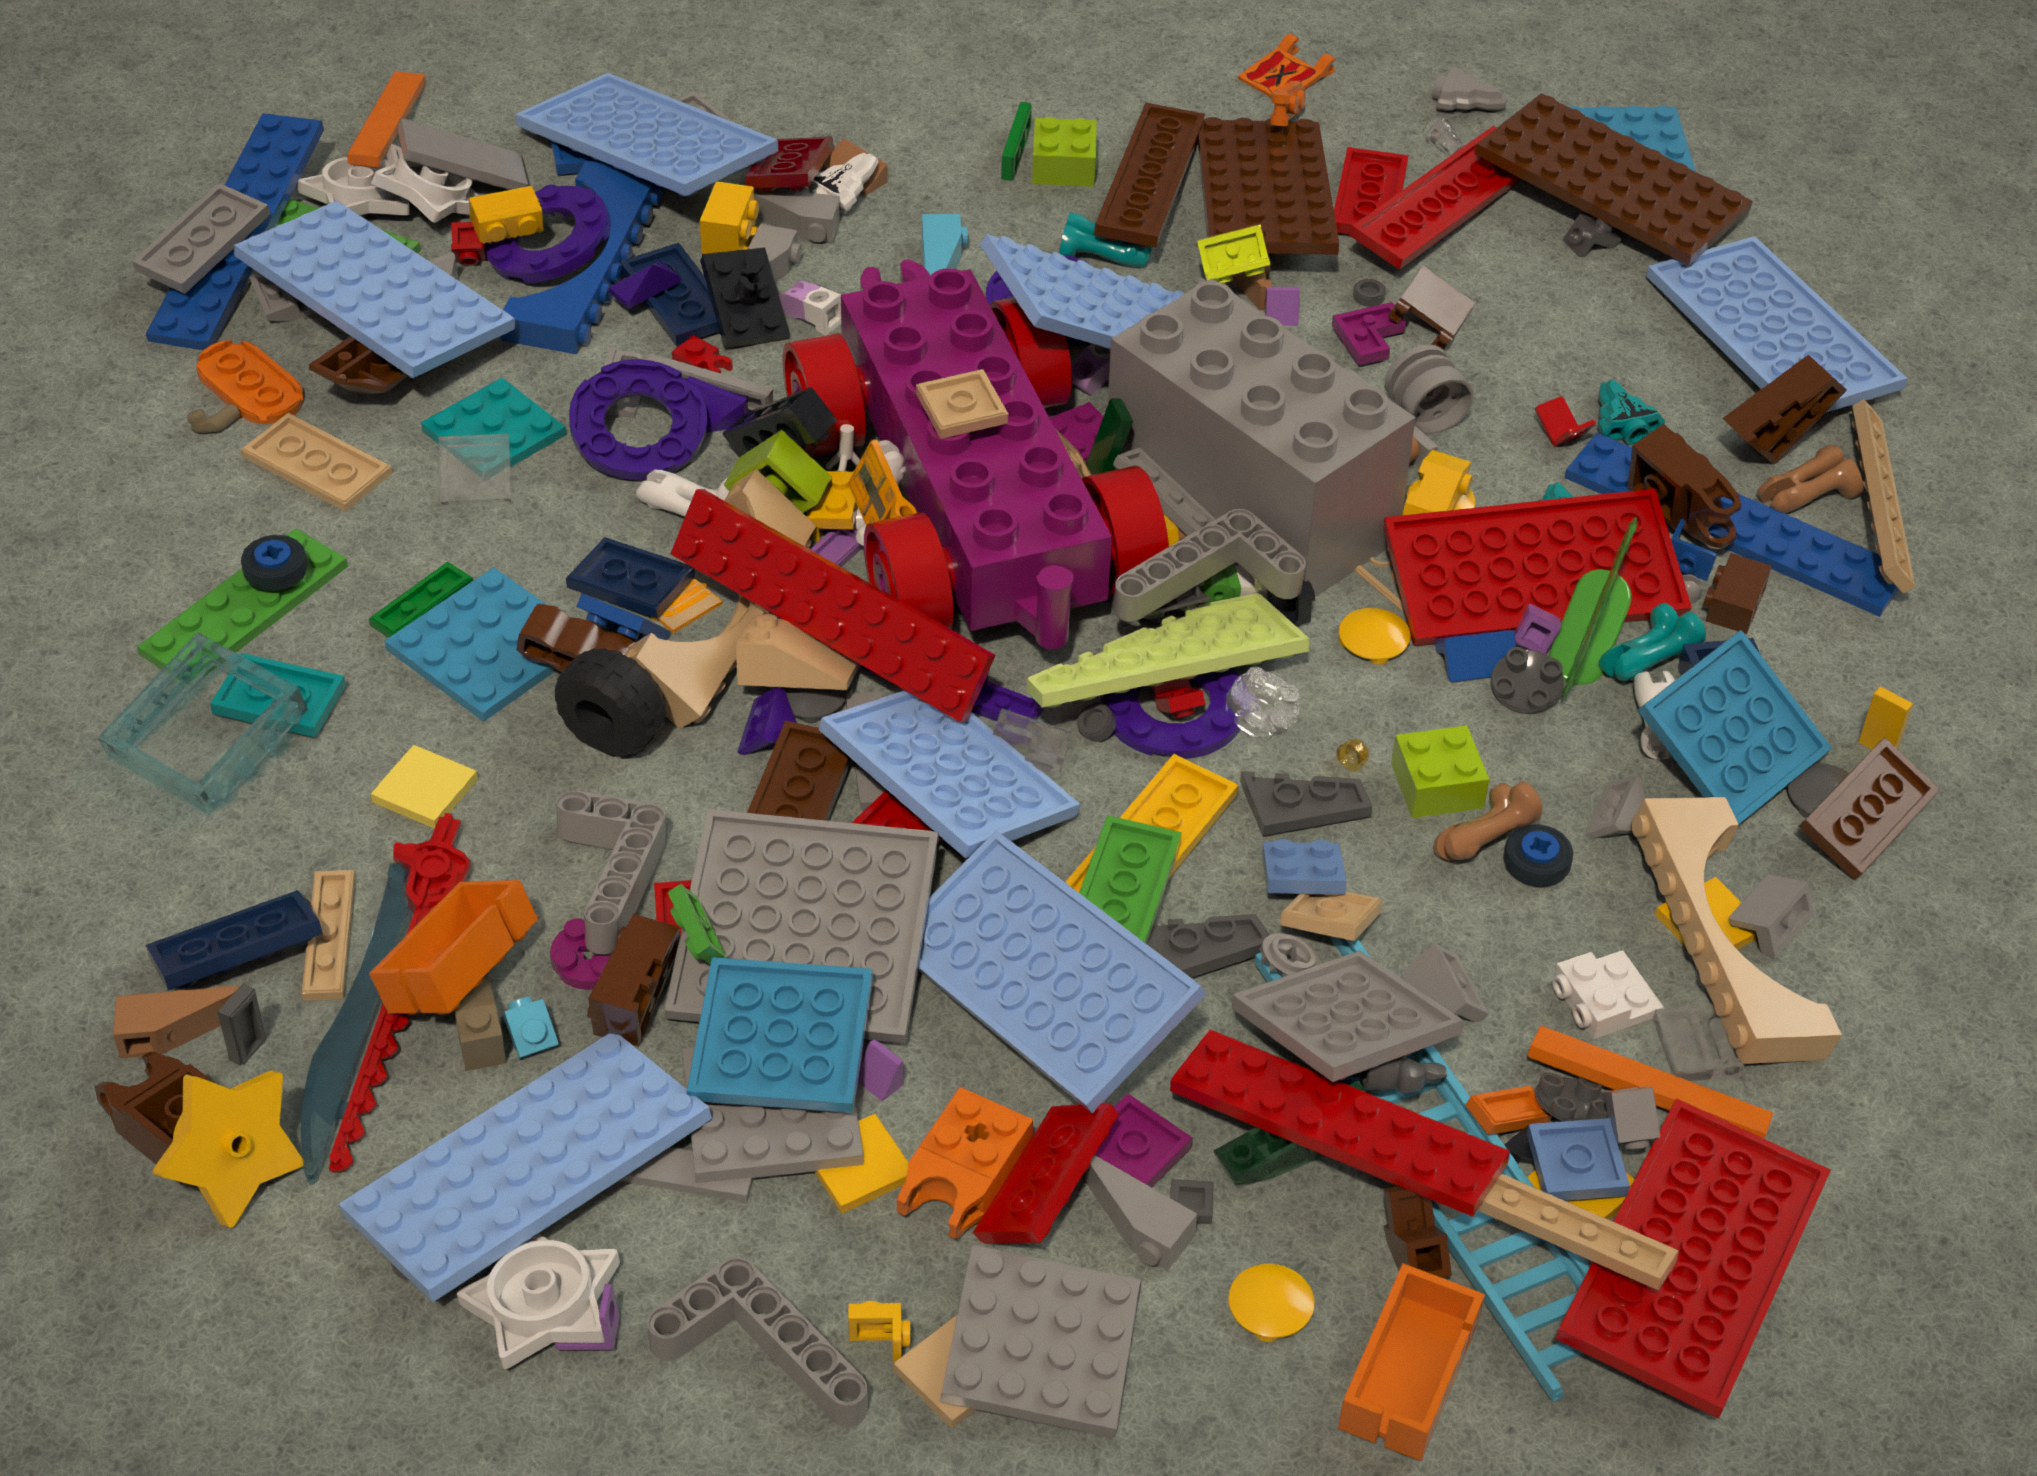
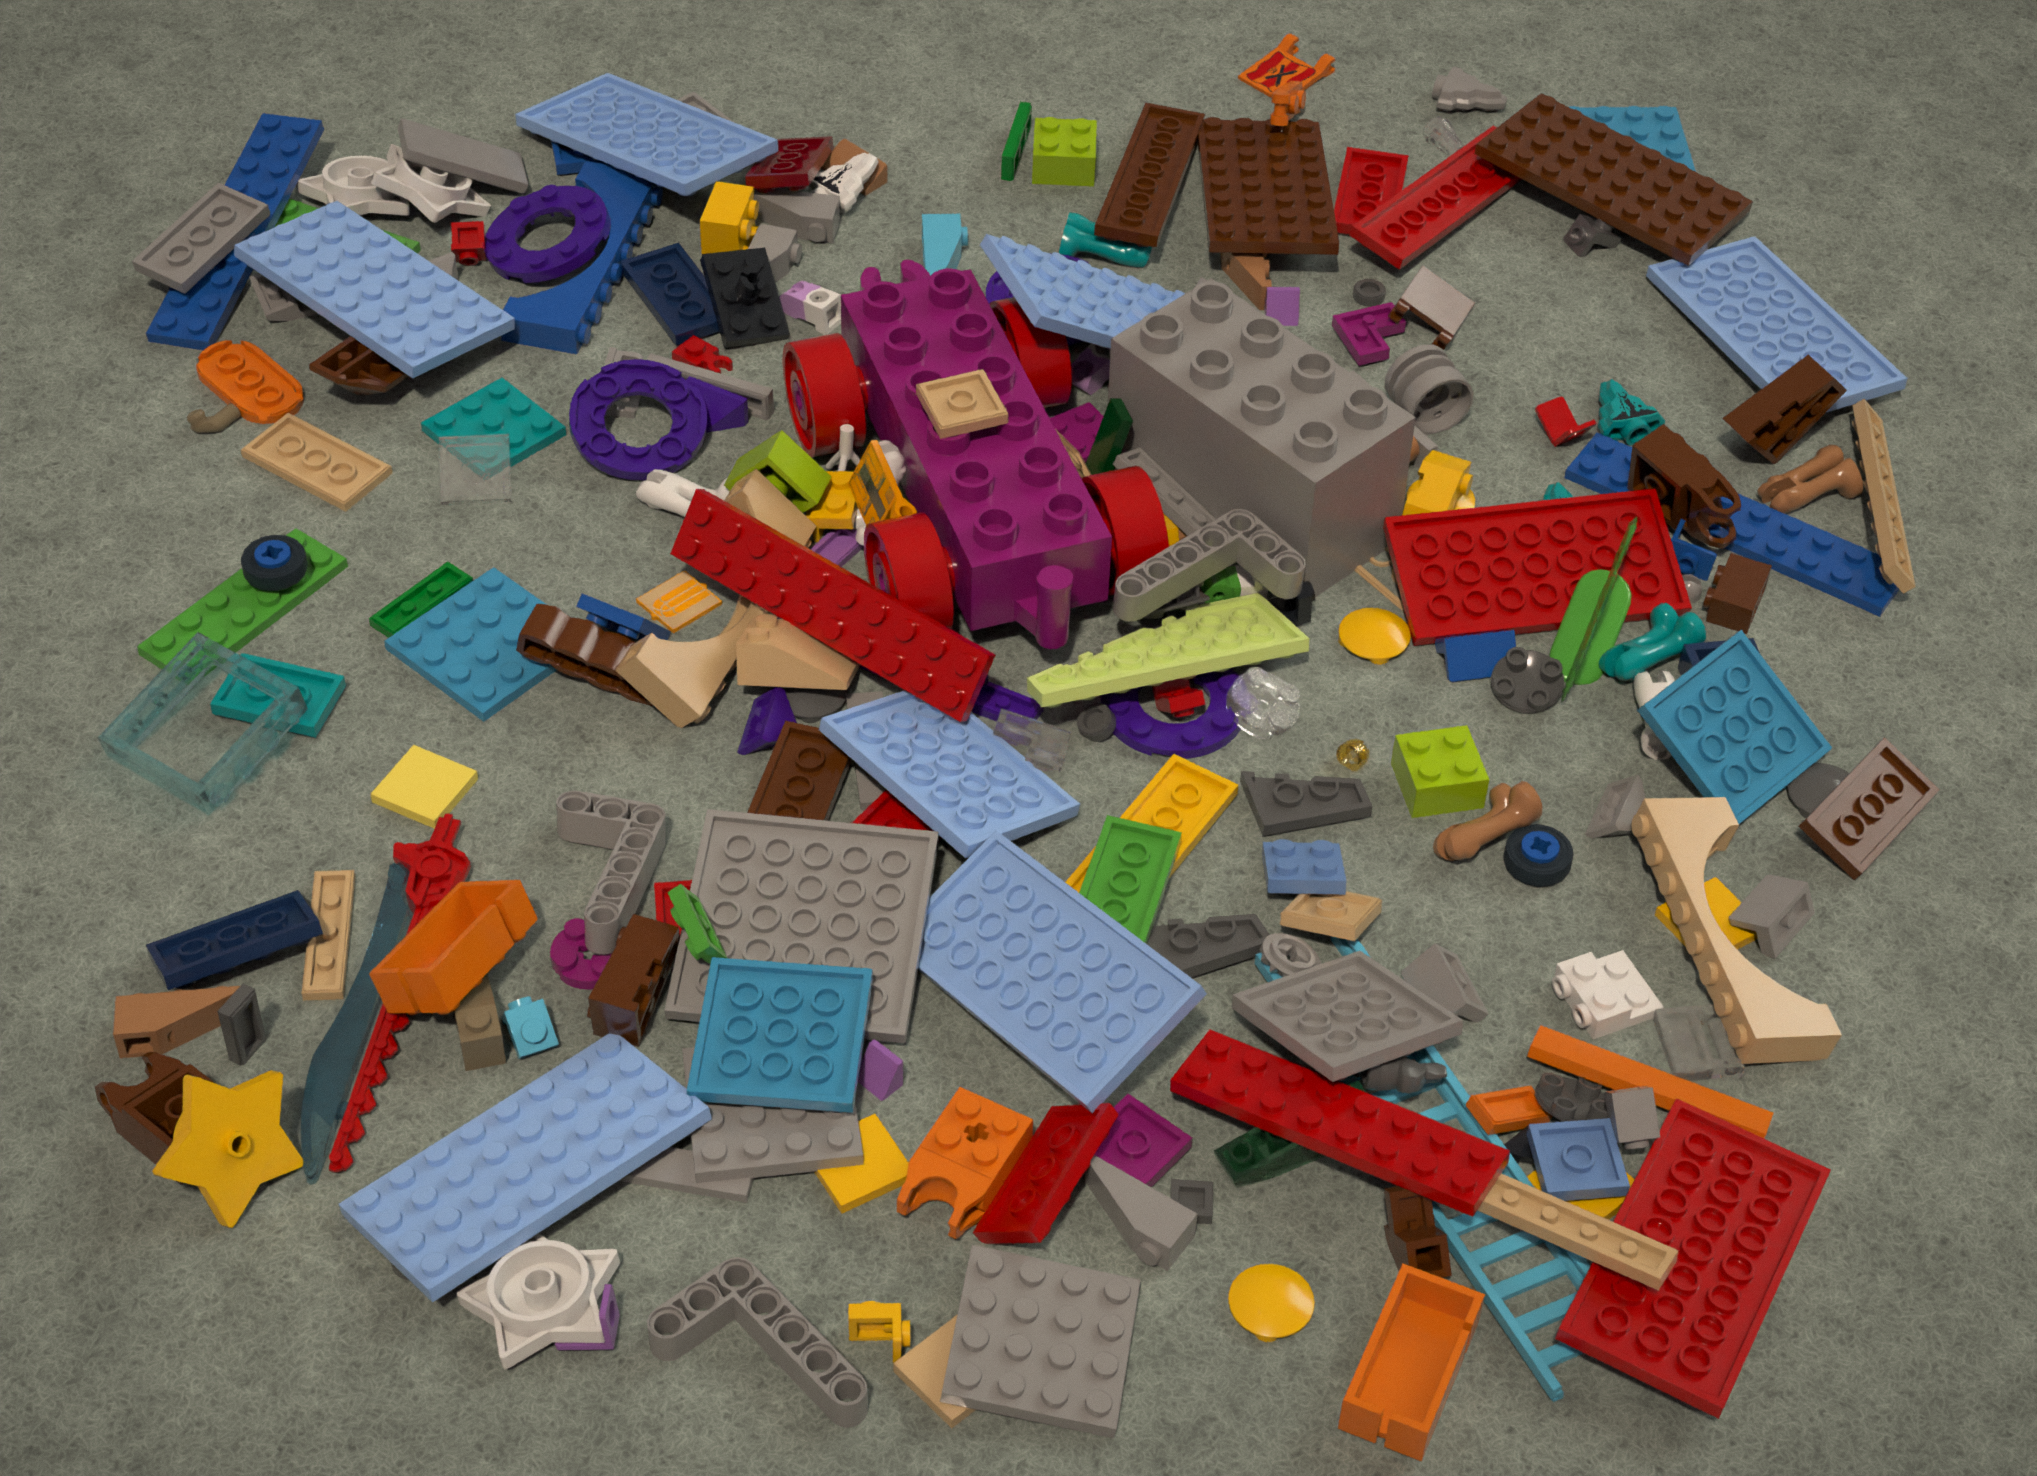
orange tile [347,71,425,168] -> none
yellow brick [468,186,543,244] -> none
black tyre [555,648,666,757] -> none
dark blue tile [566,537,696,618] -> none
dark purple slope [609,261,681,308] -> none
black brick [722,387,837,457] -> none
neon yellow bracket [1197,224,1271,283] -> none
medium lavender slope [1515,603,1561,654] -> none
yellow tile [1858,686,1913,749] -> none

